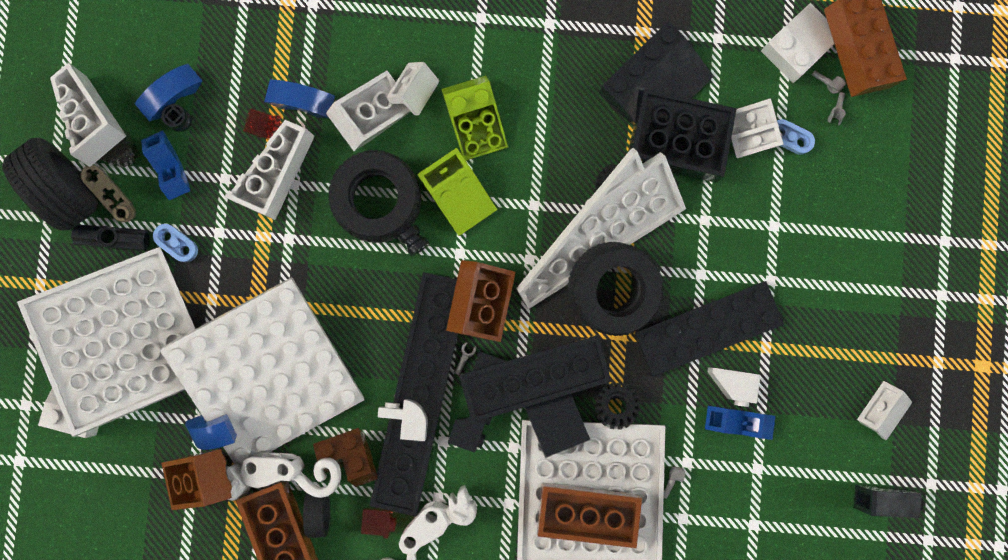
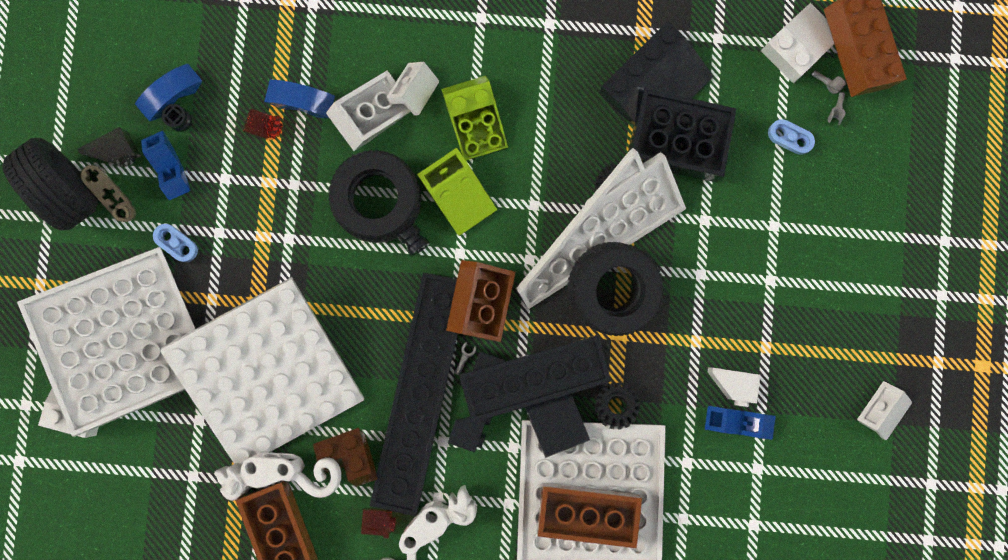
white wedge [50,63,126,167] -> none
black piece [71,224,150,251] -> none
dark orange brick [161,449,232,510] -> none
blue brick [185,414,237,450] -> none
white wedge [224,120,314,220] -> none
black tyre [303,493,330,538] -> none
white brick [378,399,428,441] -> none
black plate [635,281,784,377] -> none
light grey hand [664,467,685,499] -> none
white slope [731,98,783,158] -> none
black slope [853,484,924,518] -> none

